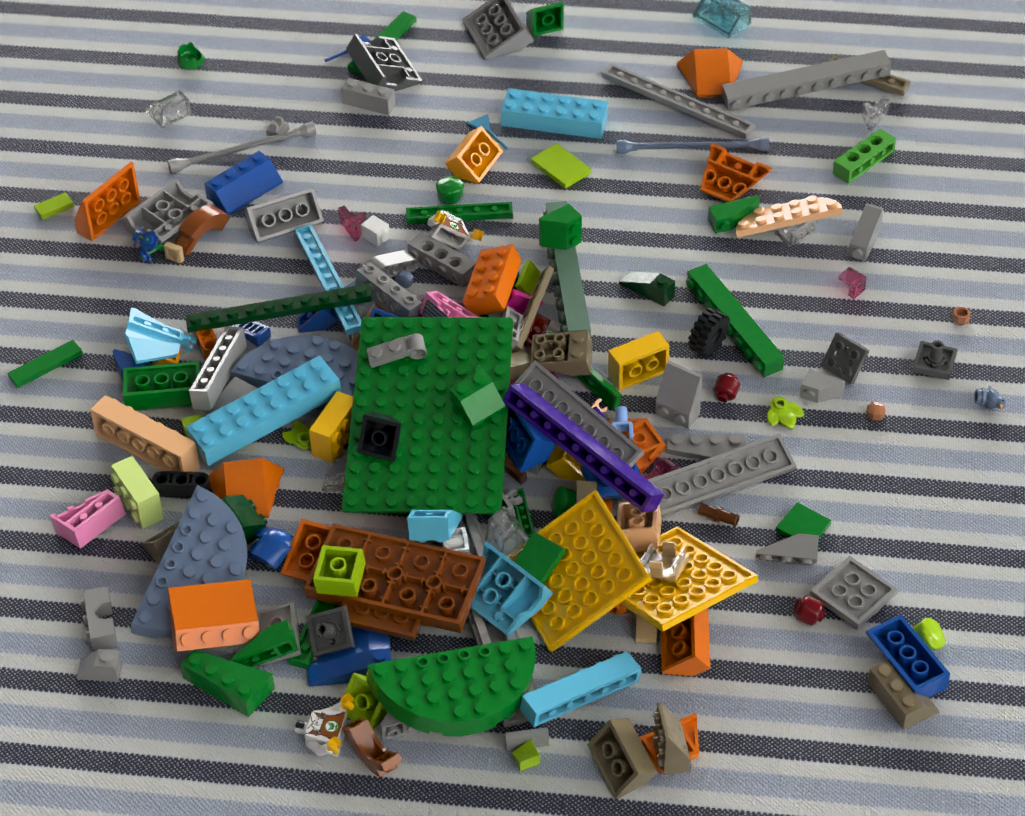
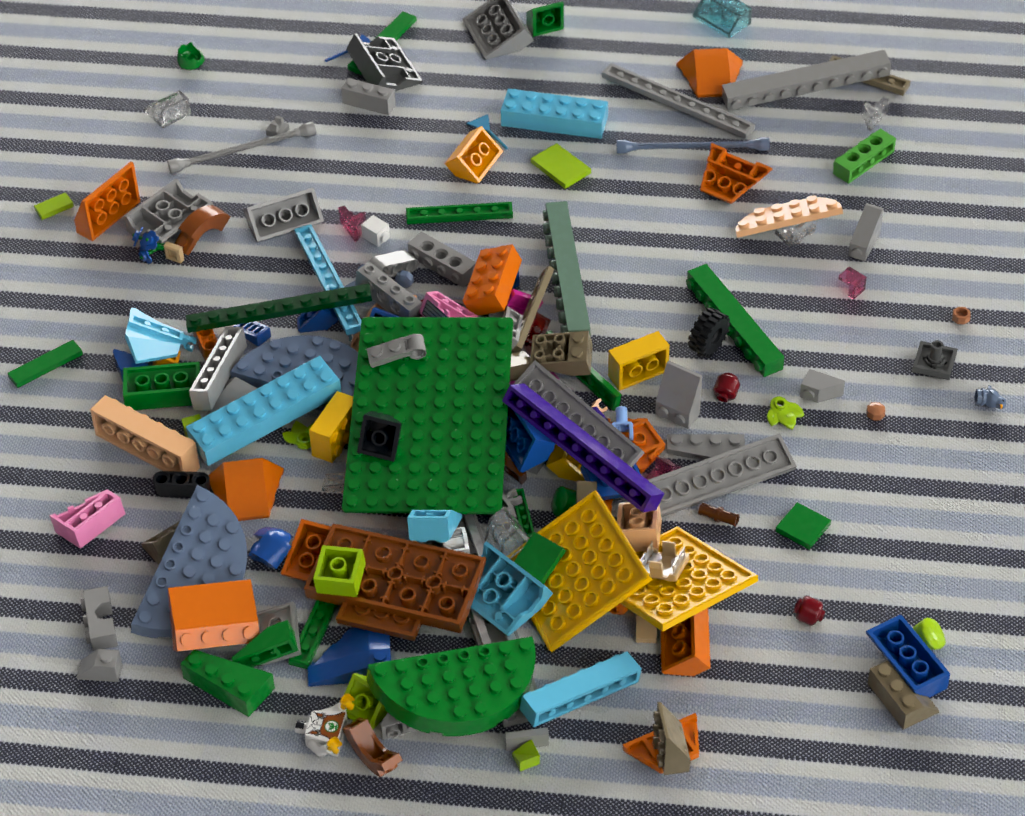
yellowish green brick [110,456,164,529] -> none
blue slope [204,151,283,215] -> none
dark green slope [221,495,268,545] -> none
dark grey plate [306,606,355,657] -> none
white torso [427,210,484,250] -> none
green hair [436,175,464,204] -> none
green slope [449,369,505,428] -> none
lime tile [515,260,541,295] -> none
green slope [539,204,582,250] -> none
dark tan slope [587,718,657,799] -> none
dark green slope [619,271,675,307] -> none
green slope [708,195,760,234] -> none
light grey slope [755,533,819,565] -> none
light grey plate [810,556,898,629] -> none
dark grey plate [820,332,870,384] -> none

